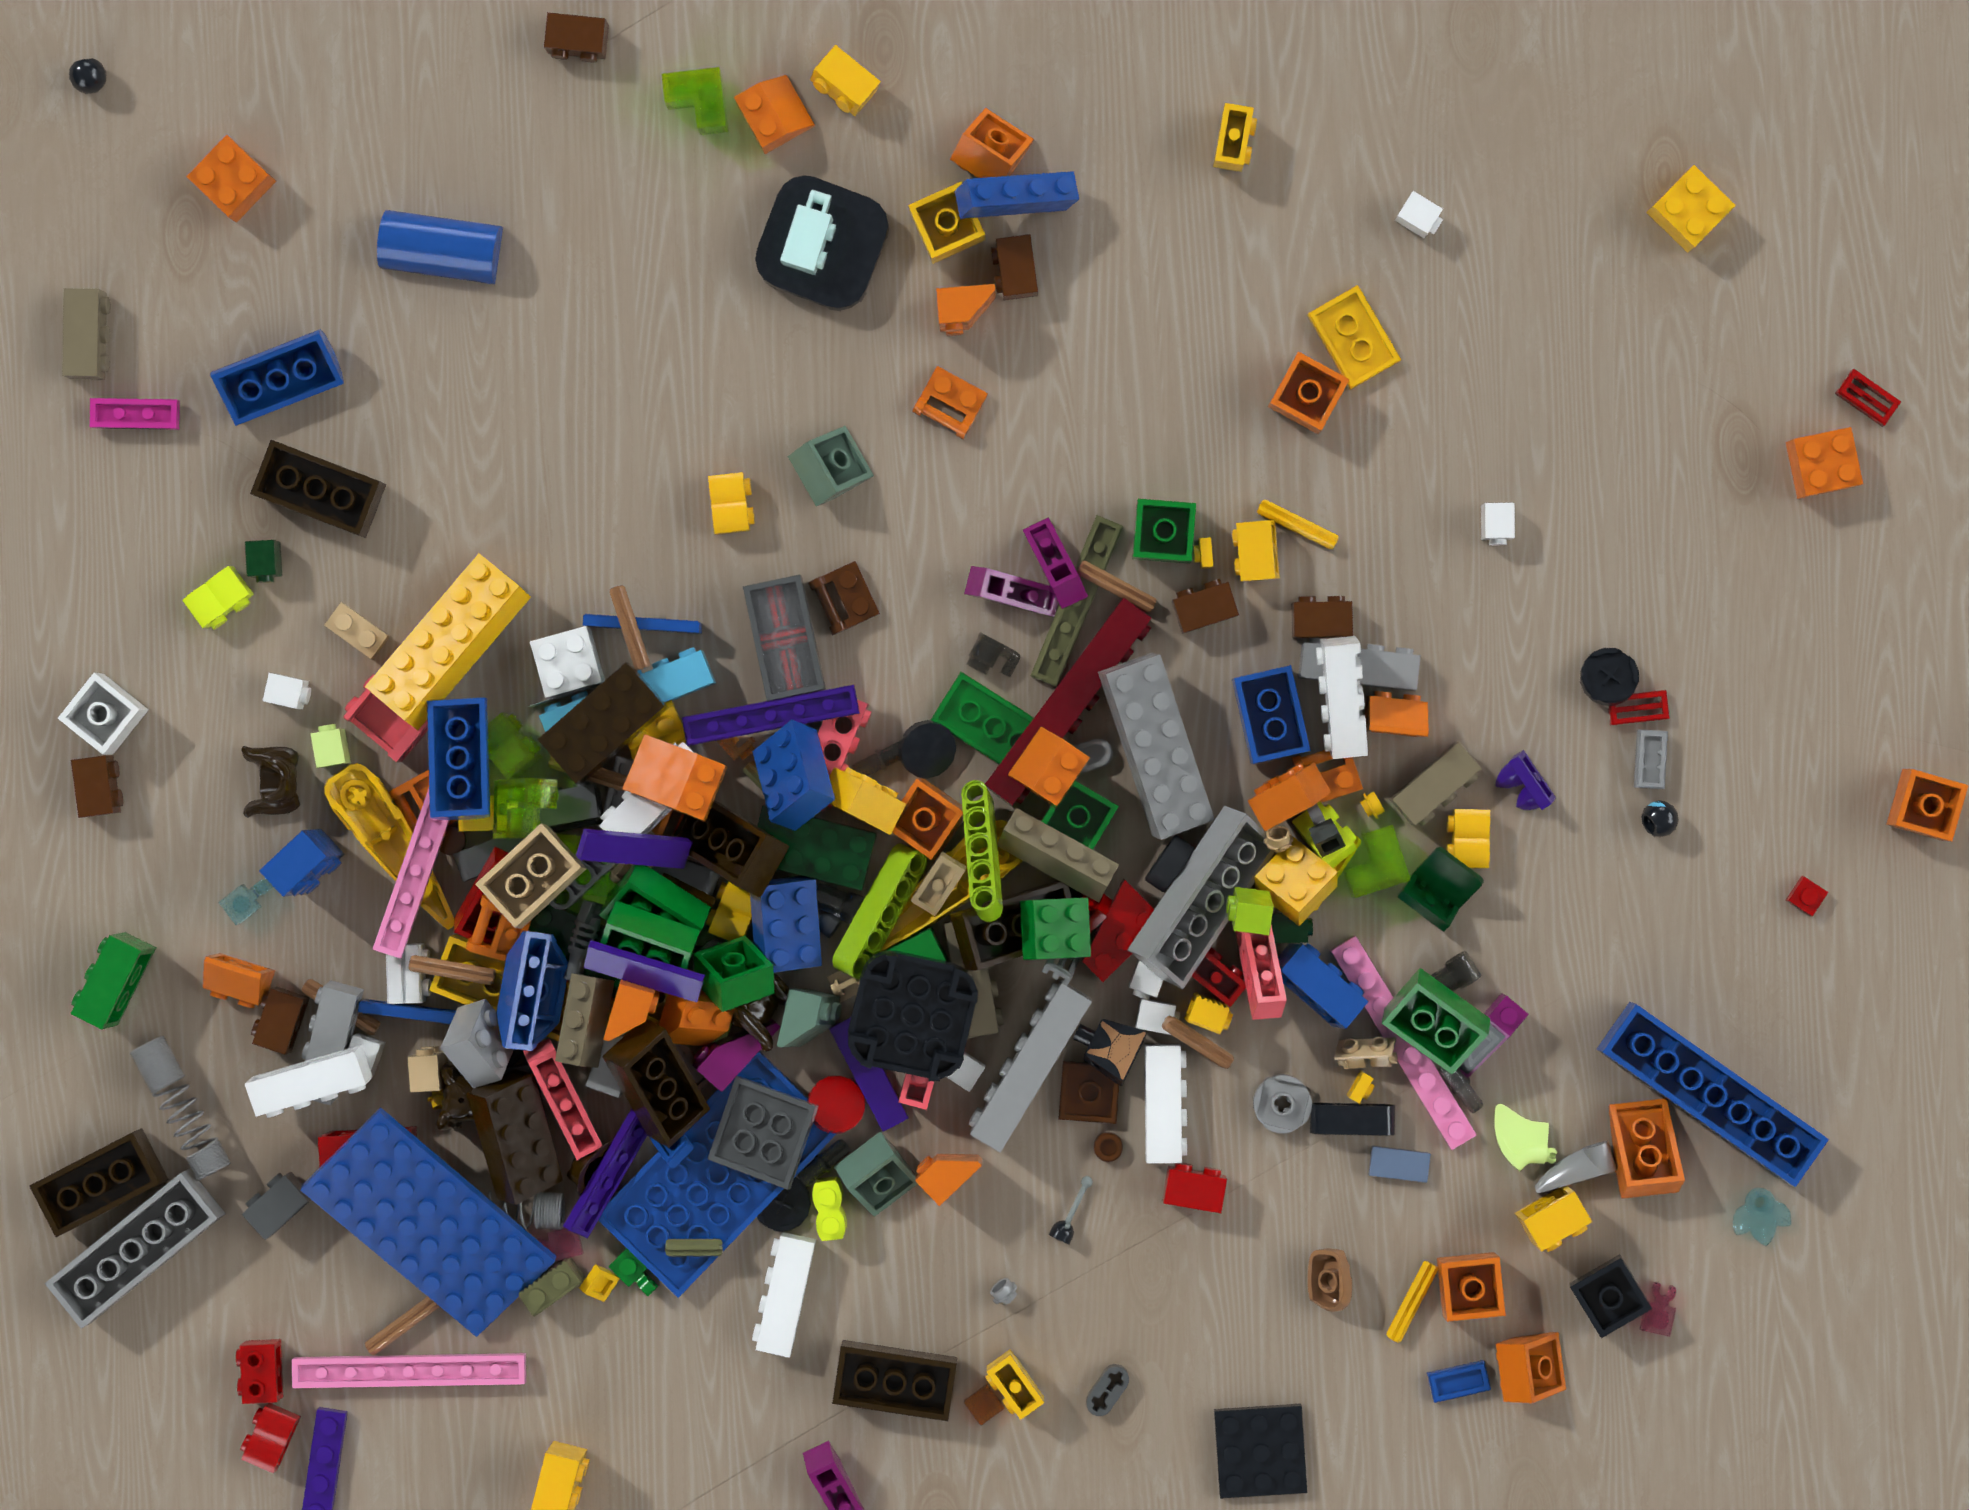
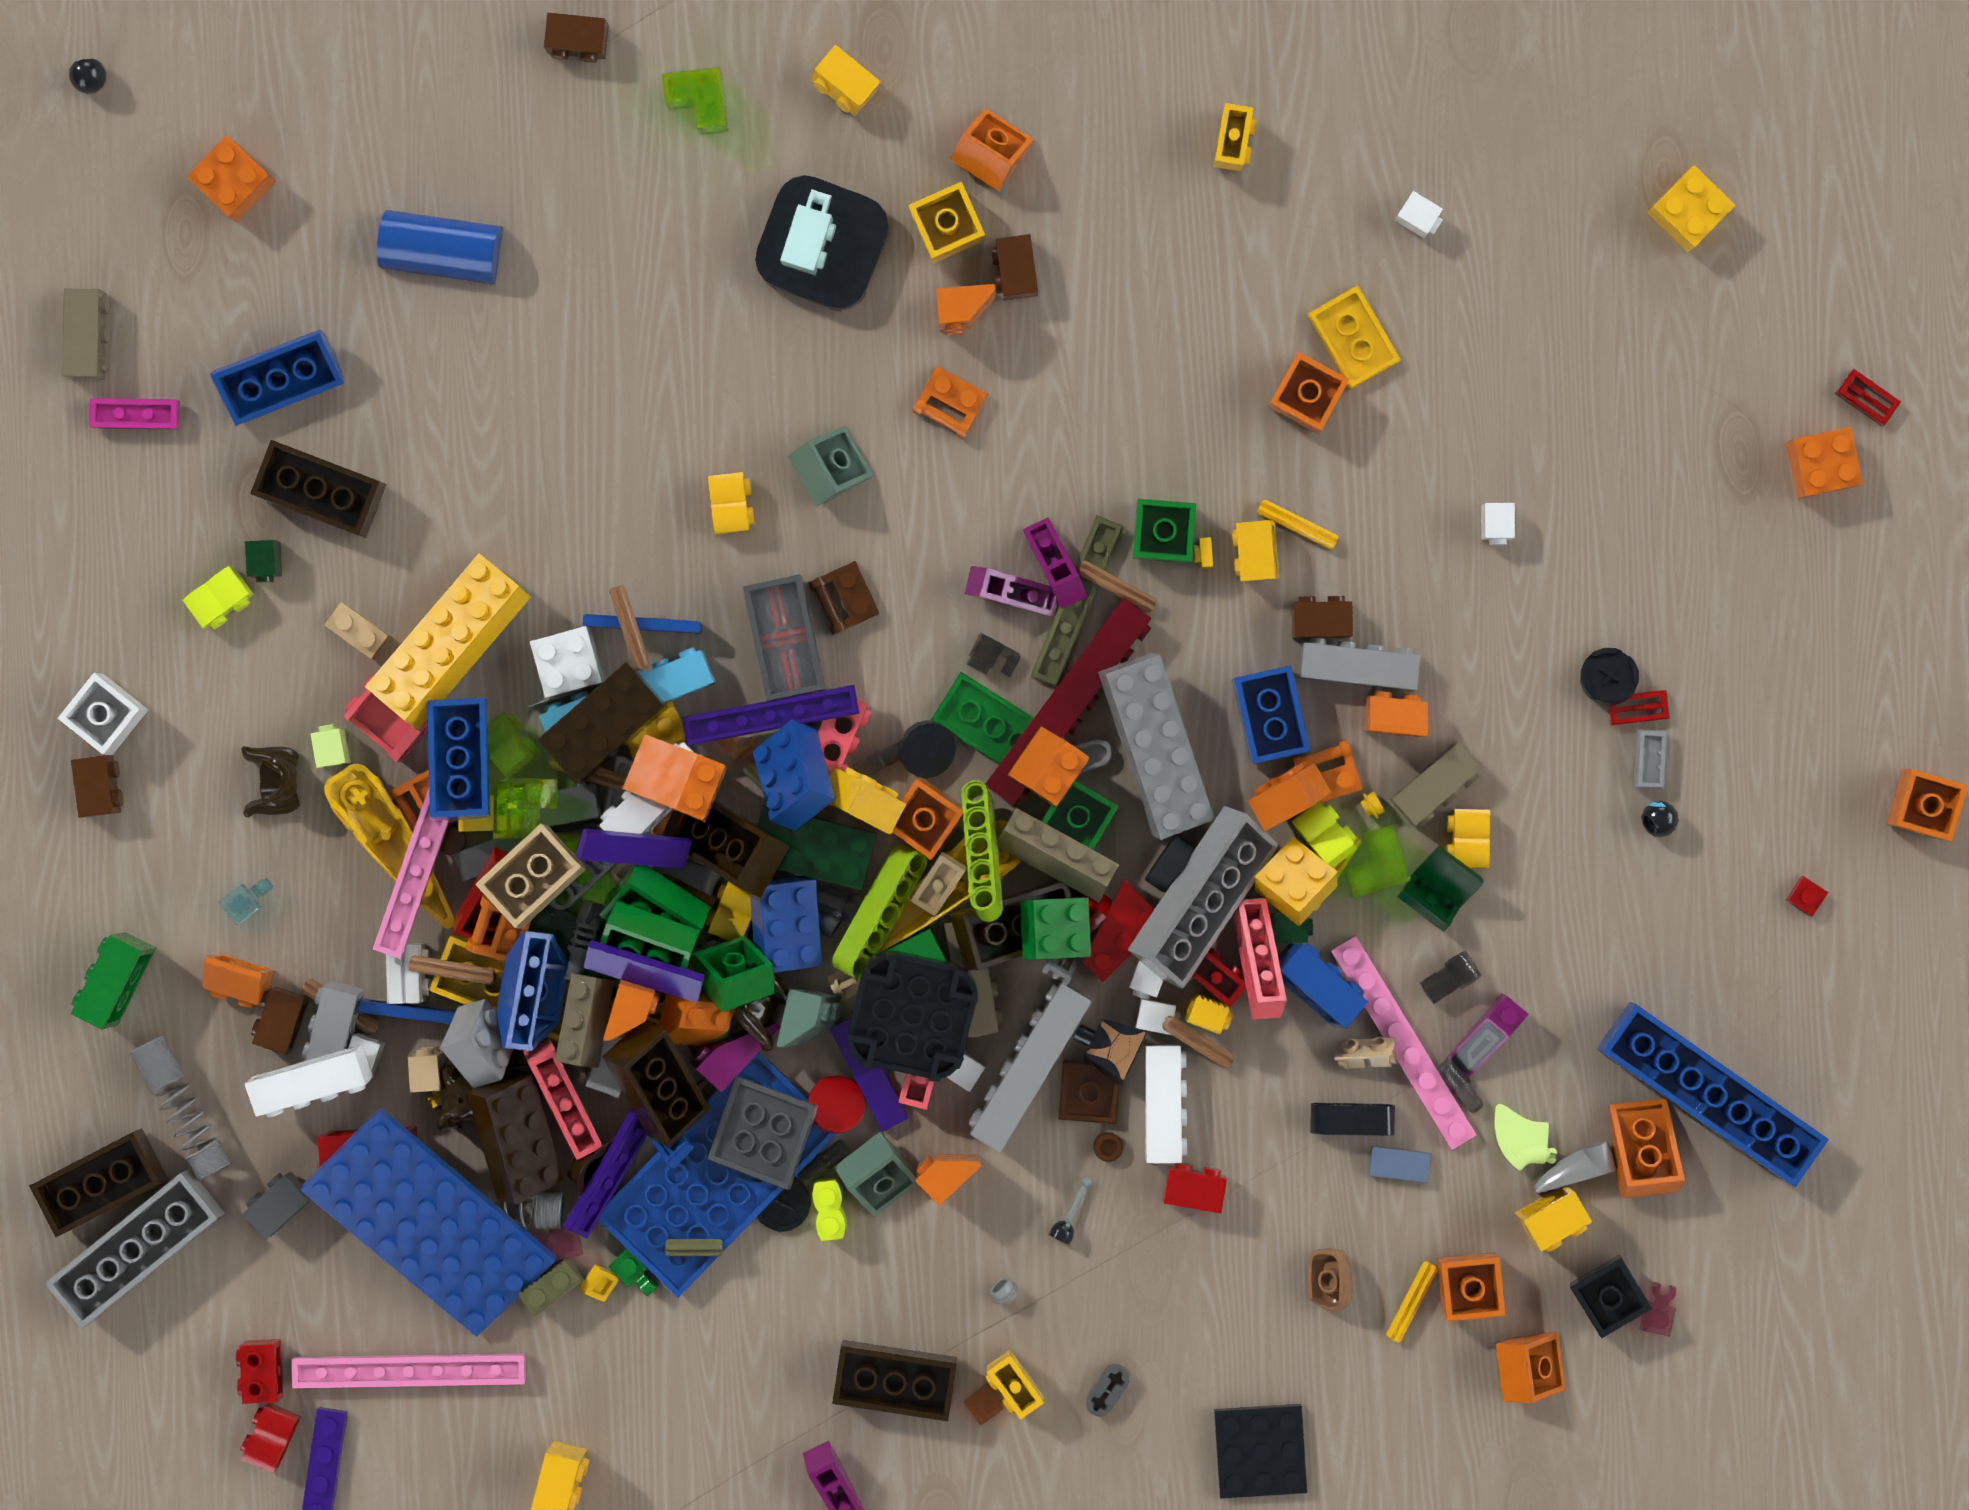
blue brick [259,829,344,897] -> none
white brick [263,673,311,709] -> none
medium nougat axle [365,1296,440,1355] -> none
orange slope [734,75,815,154] -> none
white brick [752,1232,816,1358] -> none
blue brick [955,171,1079,219] -> none
reddish brown brick [1172,579,1239,634] -> none
lime brick [1226,887,1274,935] -> none
light grey plate [1253,1074,1312,1134] -> none
tan plate [1264,826,1293,852] -> none
pearl dark grey piece [1307,803,1346,857] -> none
white wedge [1316,636,1368,759] -> none
yellow plate [1347,1070,1375,1104] -> none
green brick [1381,968,1490,1074] -> none
blue tile [1427,1360,1491,1403] -> none
dark purple tile [1495,750,1556,810] -> none
clear light blue plate [1733,1188,1791,1246] -> none

